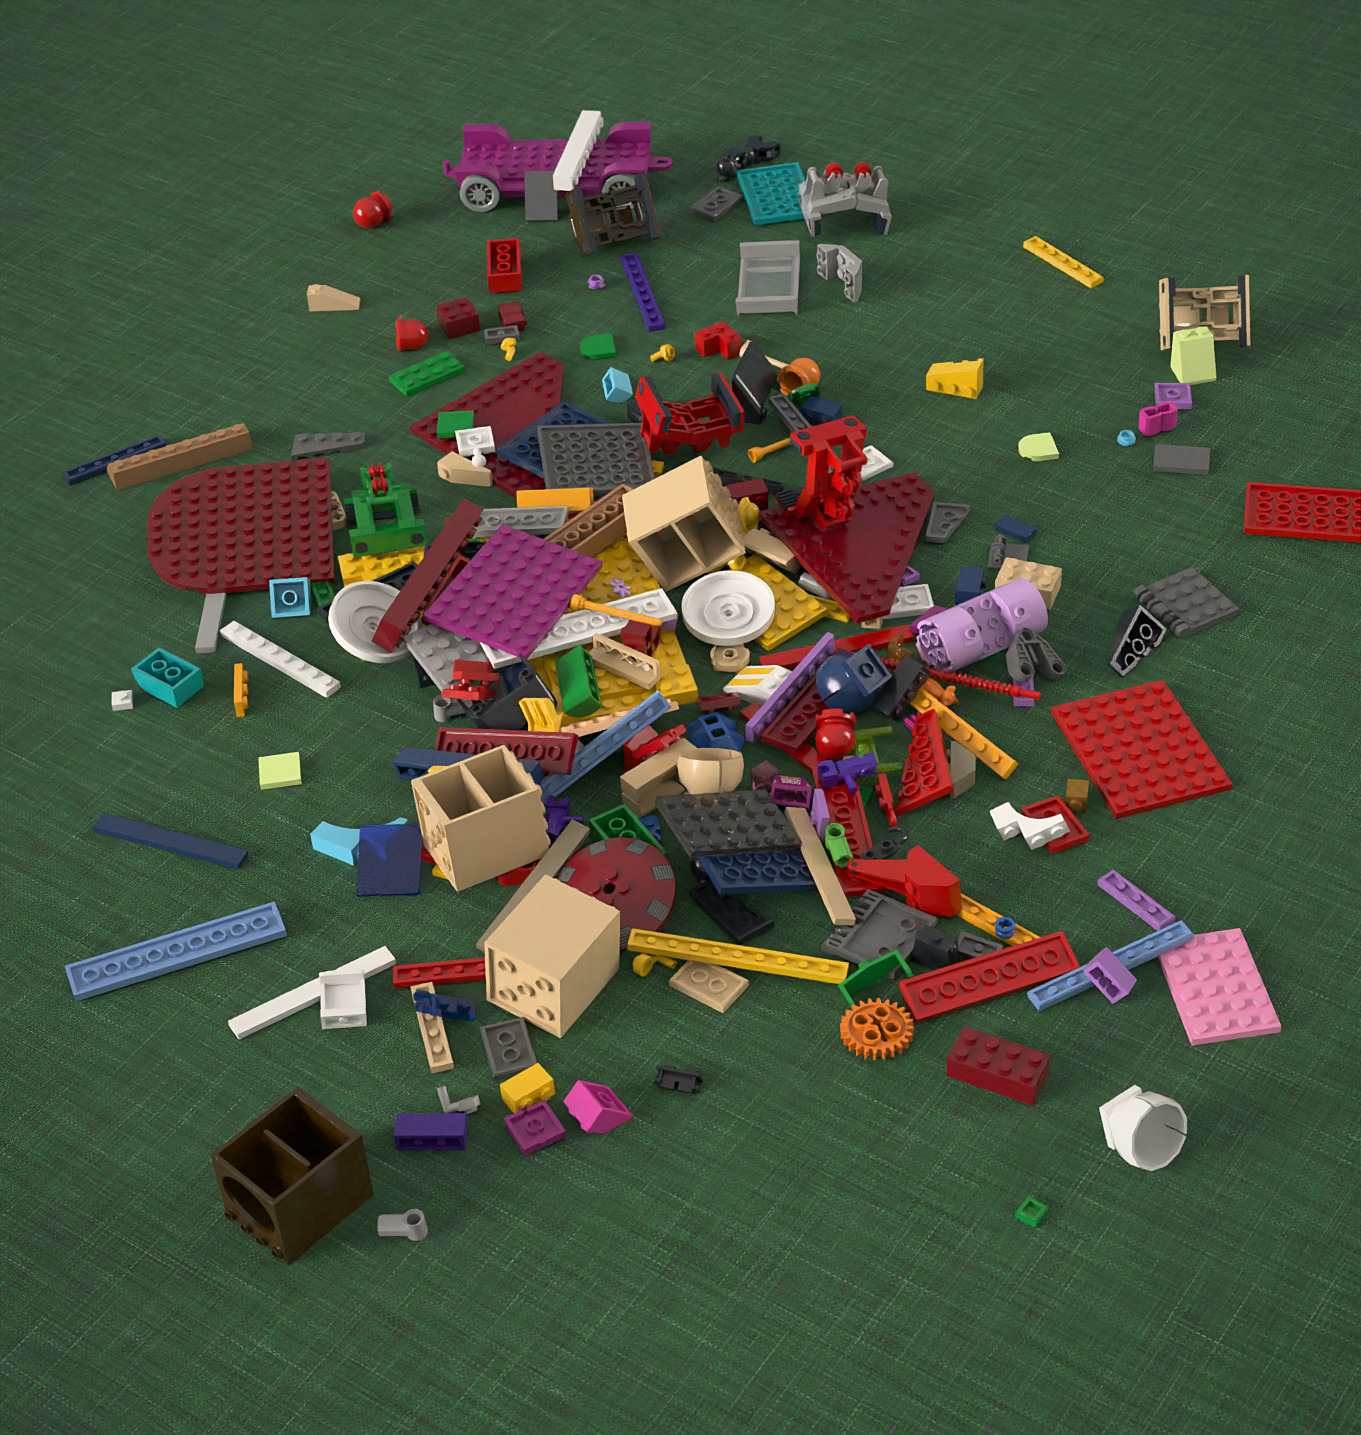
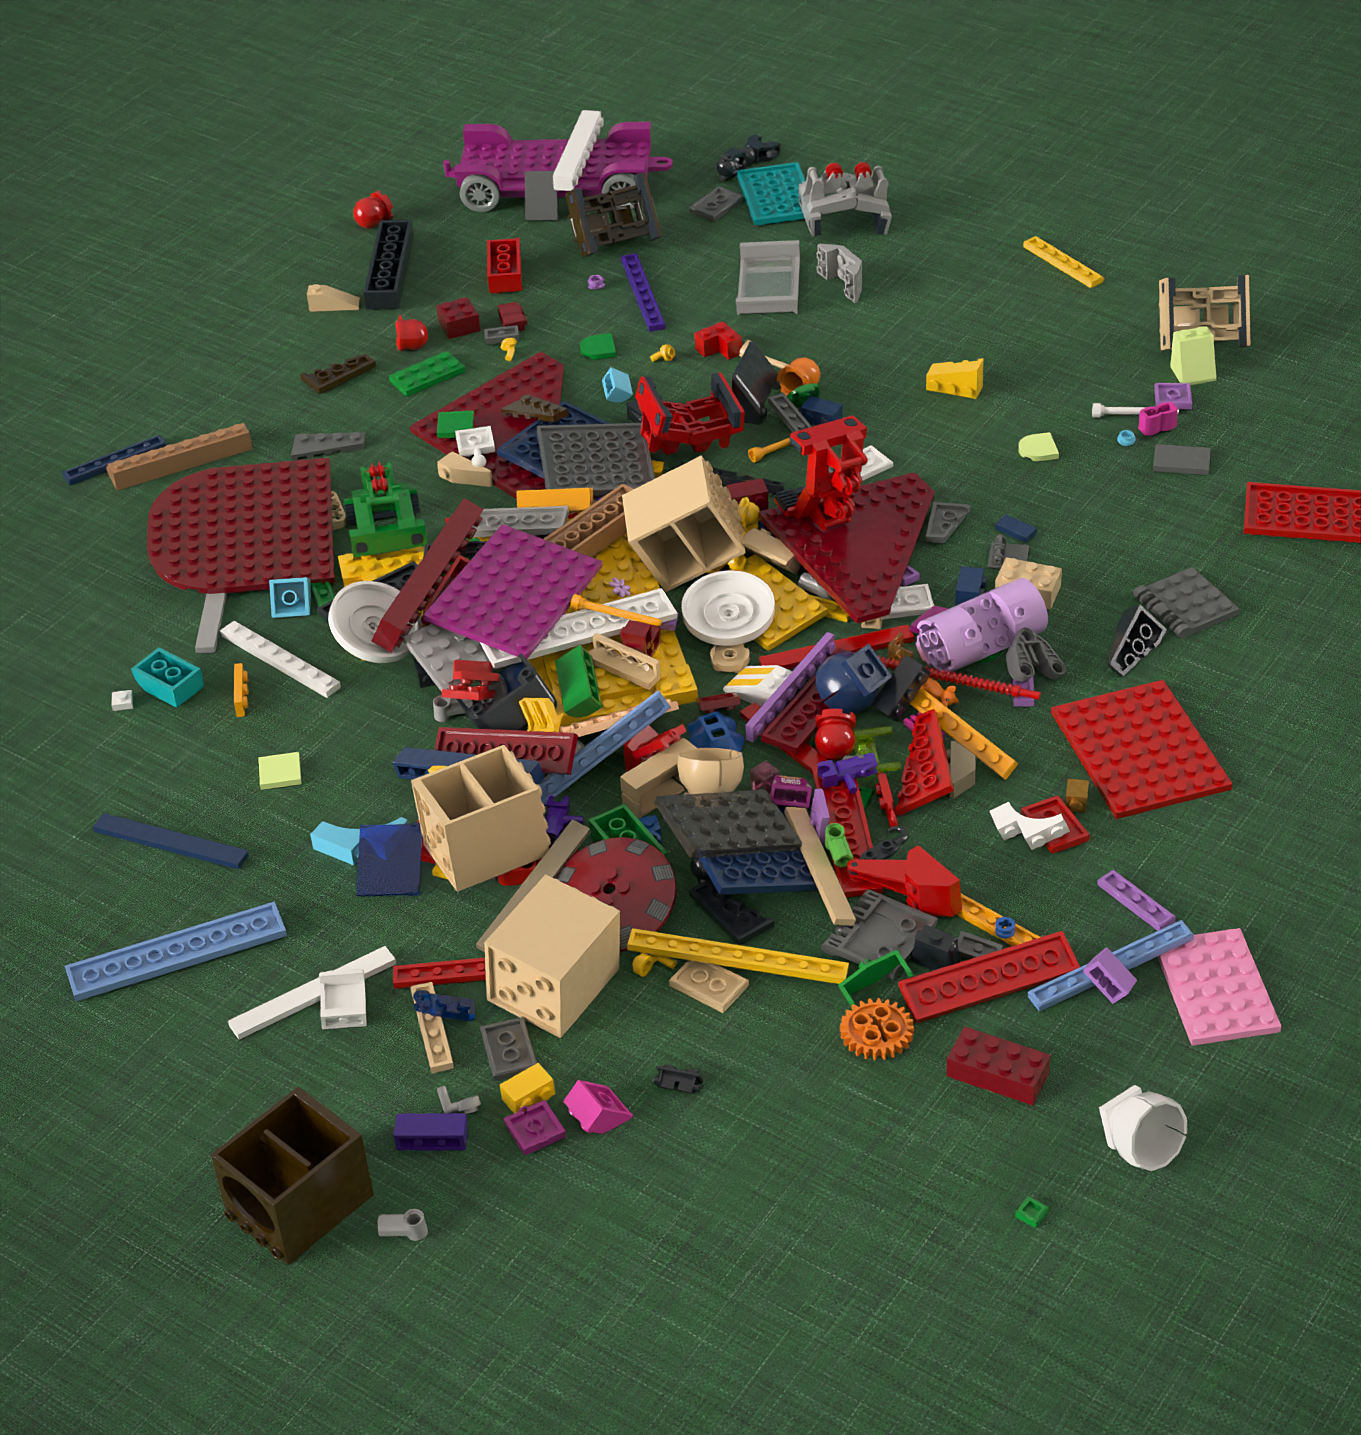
none -> dark brown wing [300,354,376,394]
none -> black brick [364,220,414,310]
none -> dark brown wing [501,394,569,422]
none -> white piece [1092,403,1179,418]

